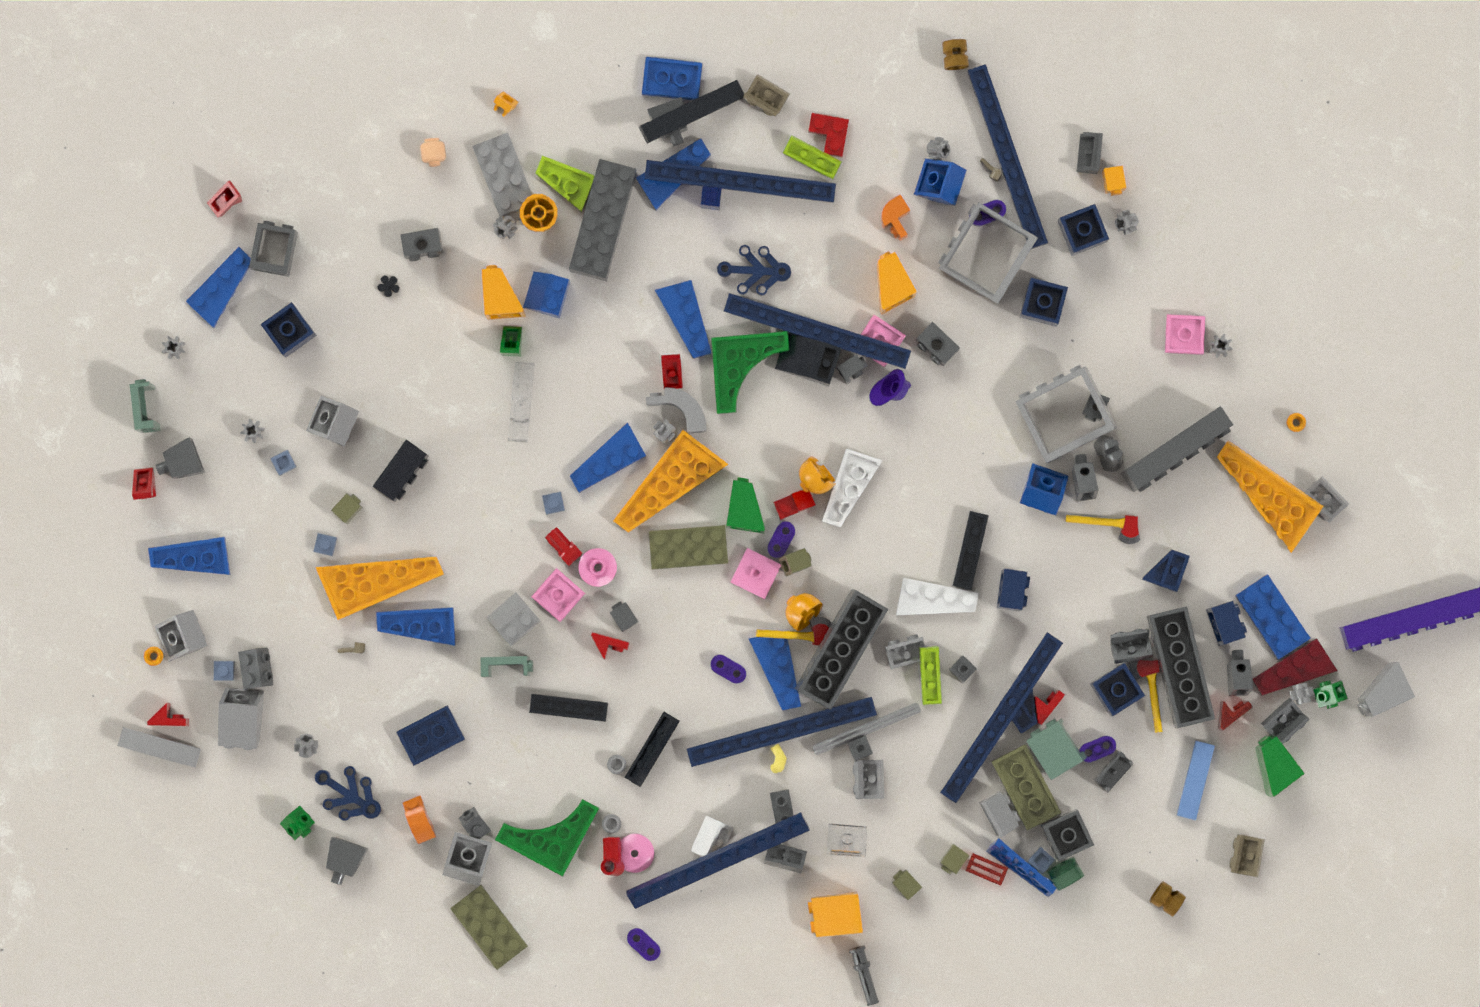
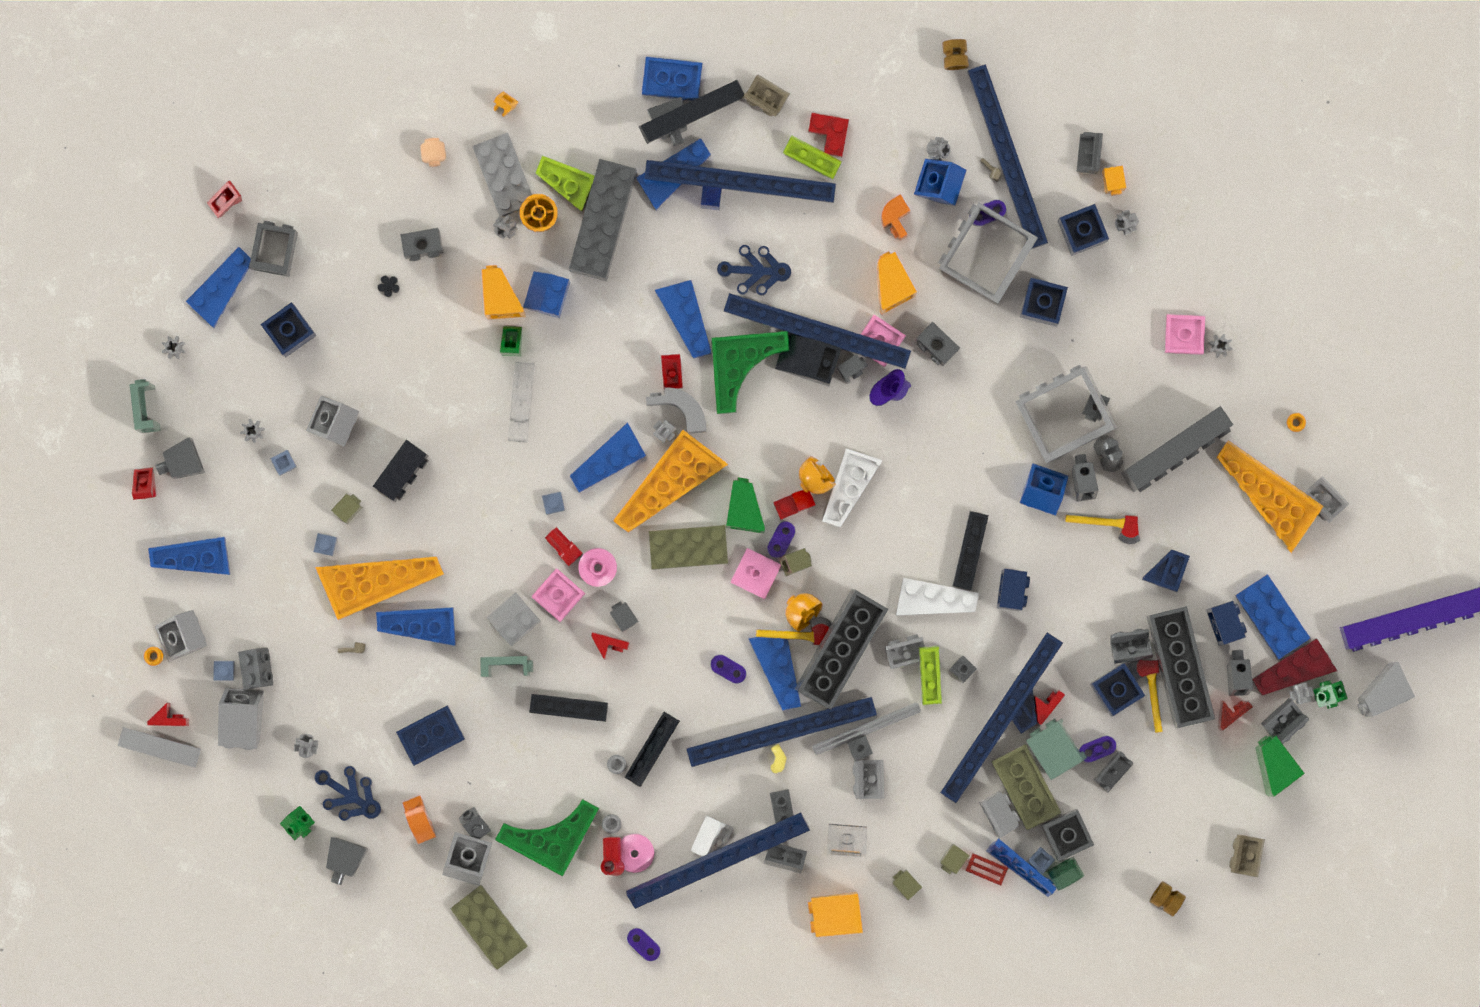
dark grey pin [849,945,879,1006] -> none
medium blue tile [1176,741,1215,820] -> none

